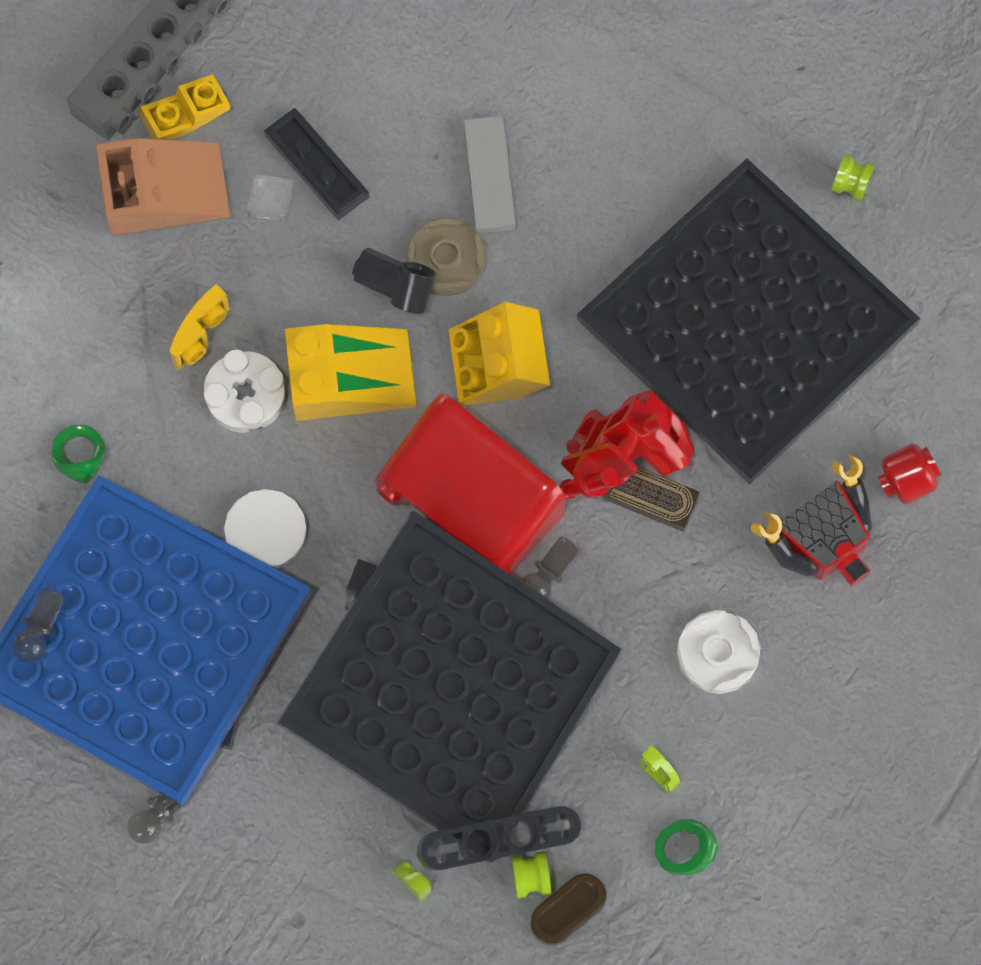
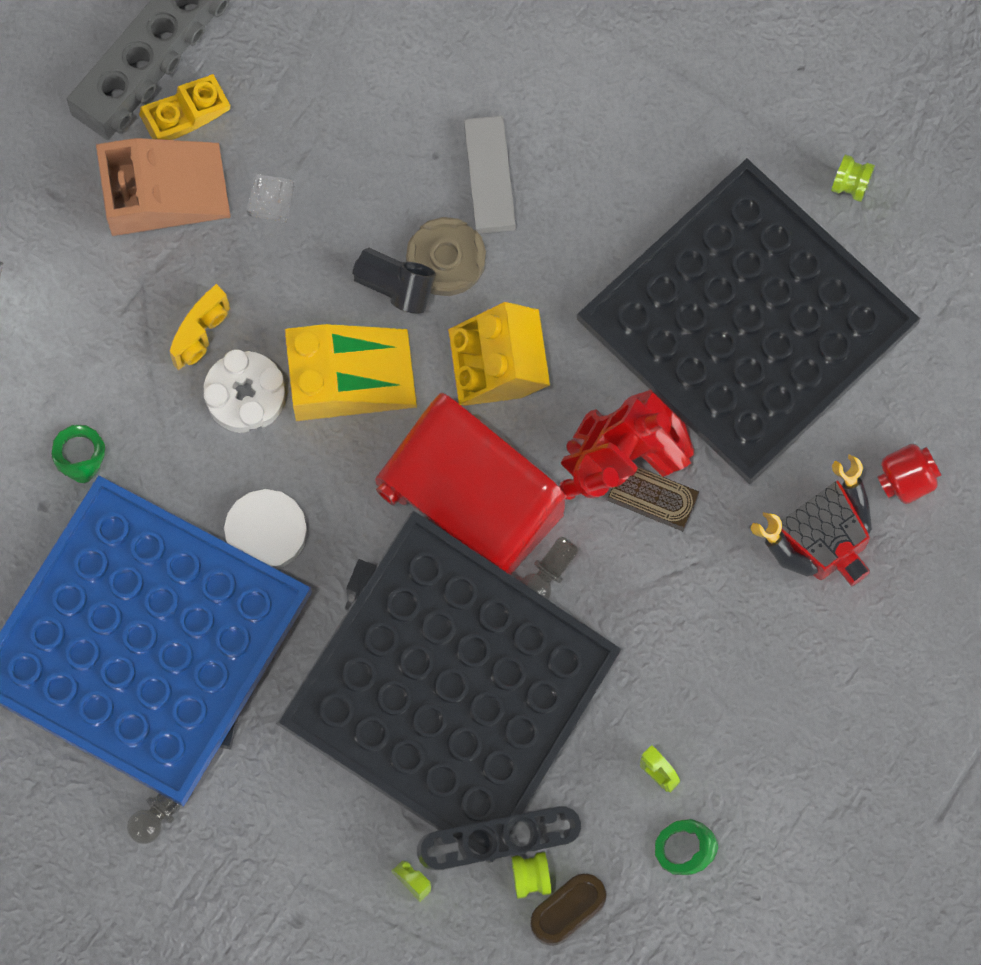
clear smoke axle [13,588,64,663] -> none
black tile [264,108,369,221] -> none
white tile [677,610,761,694] -> none

